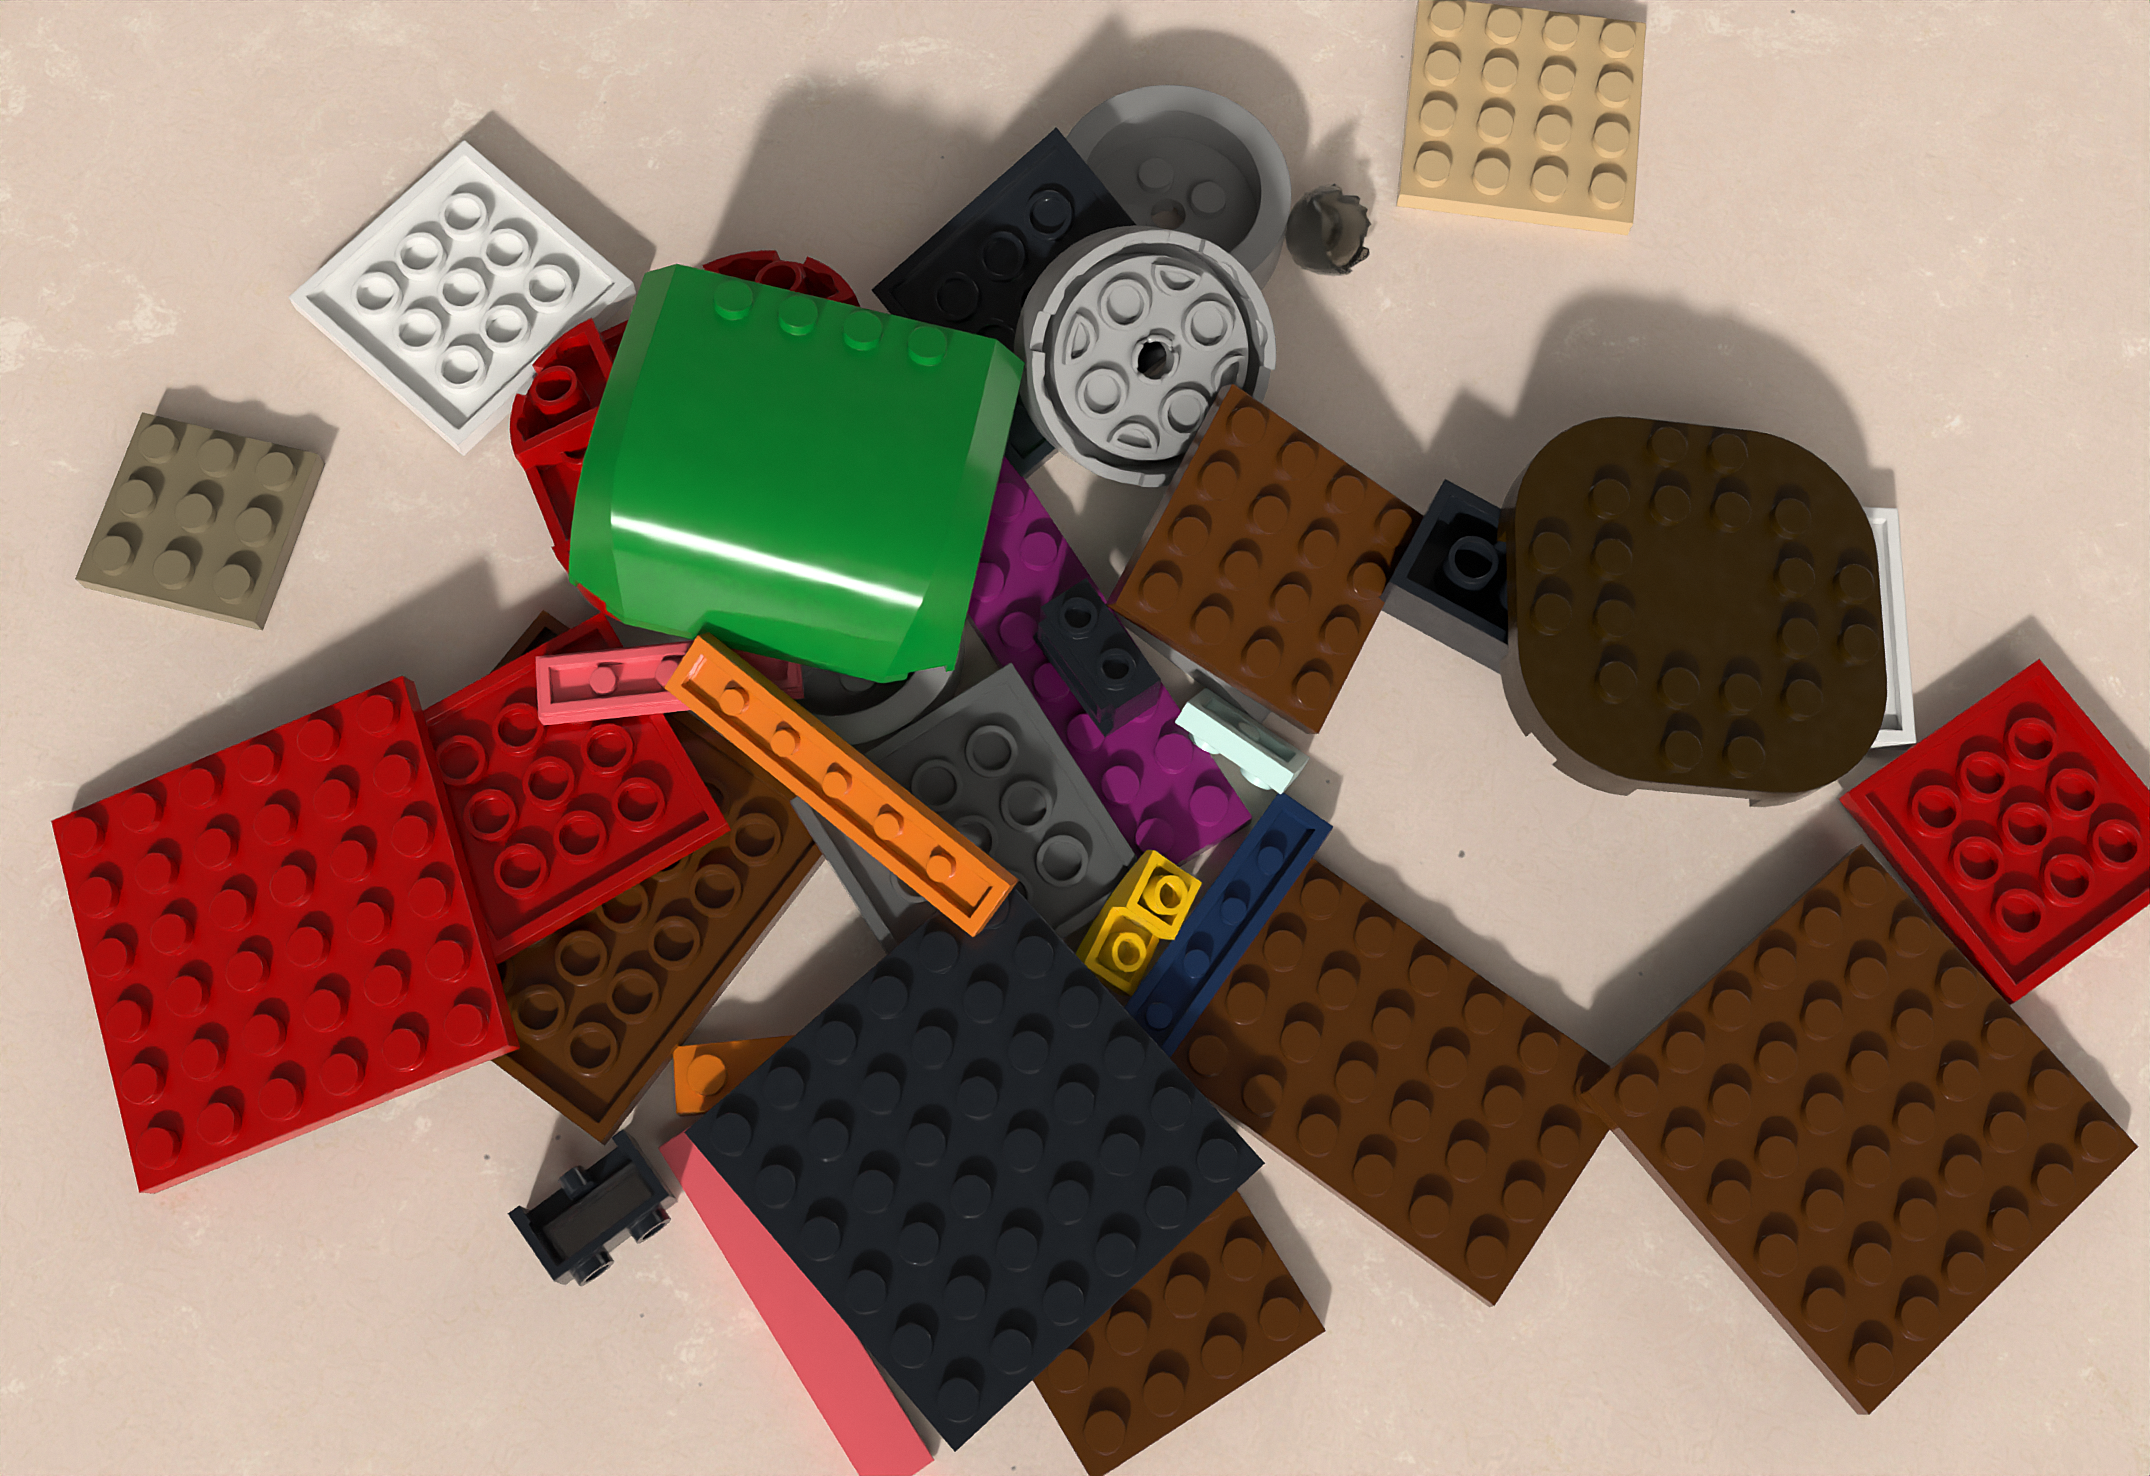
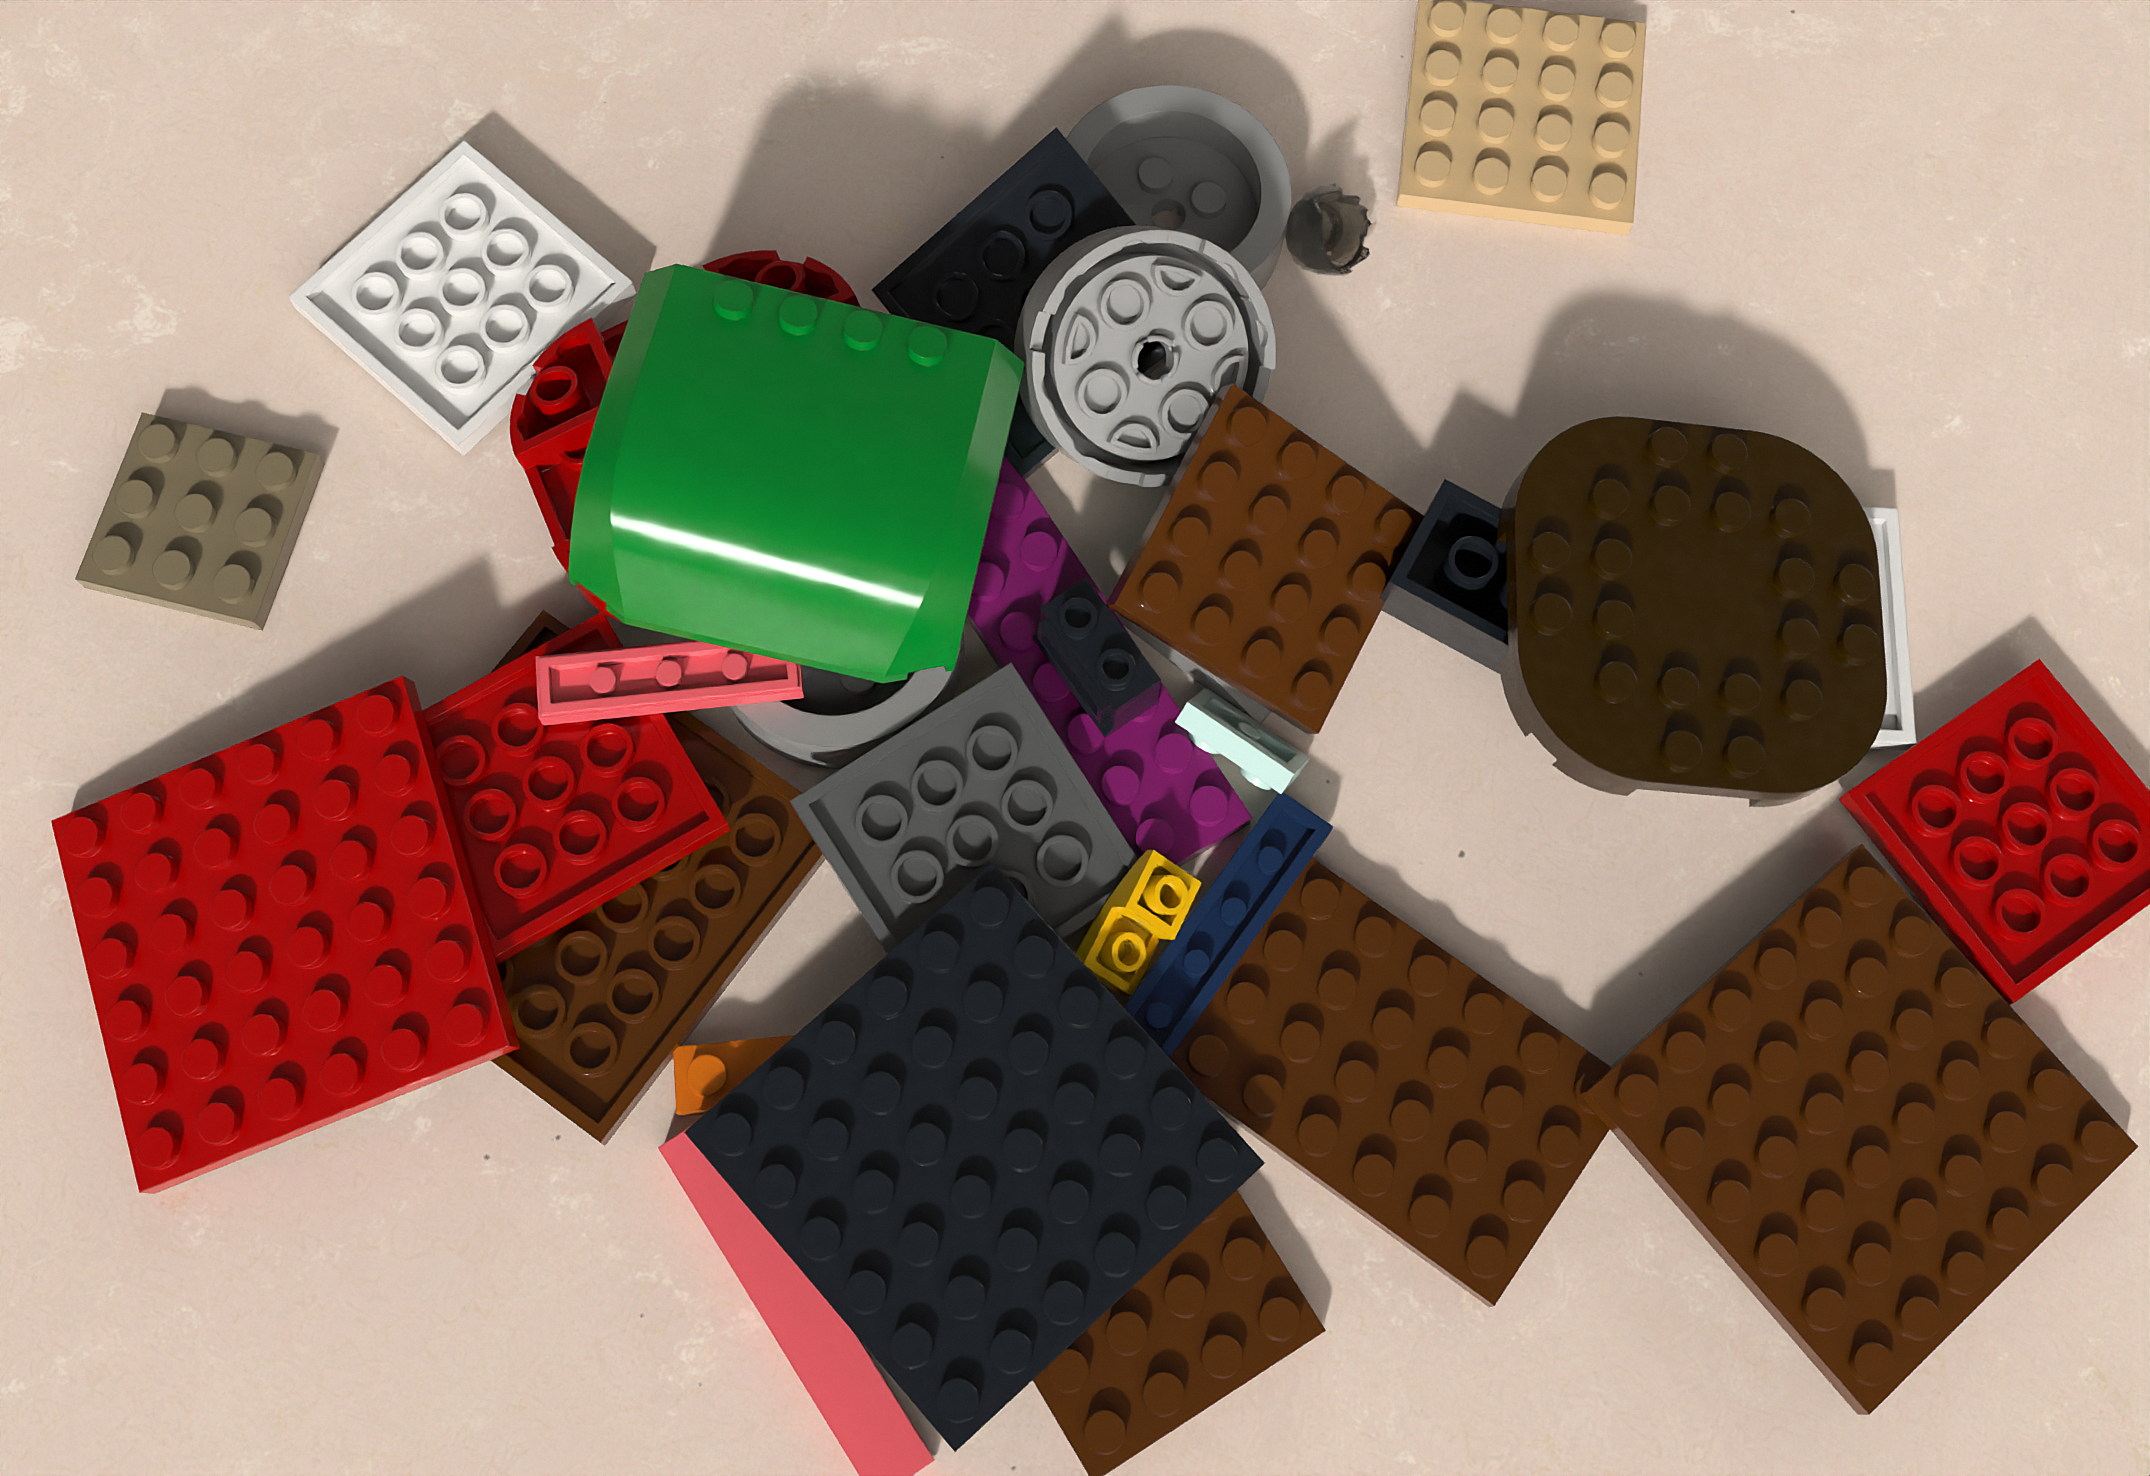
black window [508,1129,678,1286] -> none
orange plate [664,632,1019,937] -> none

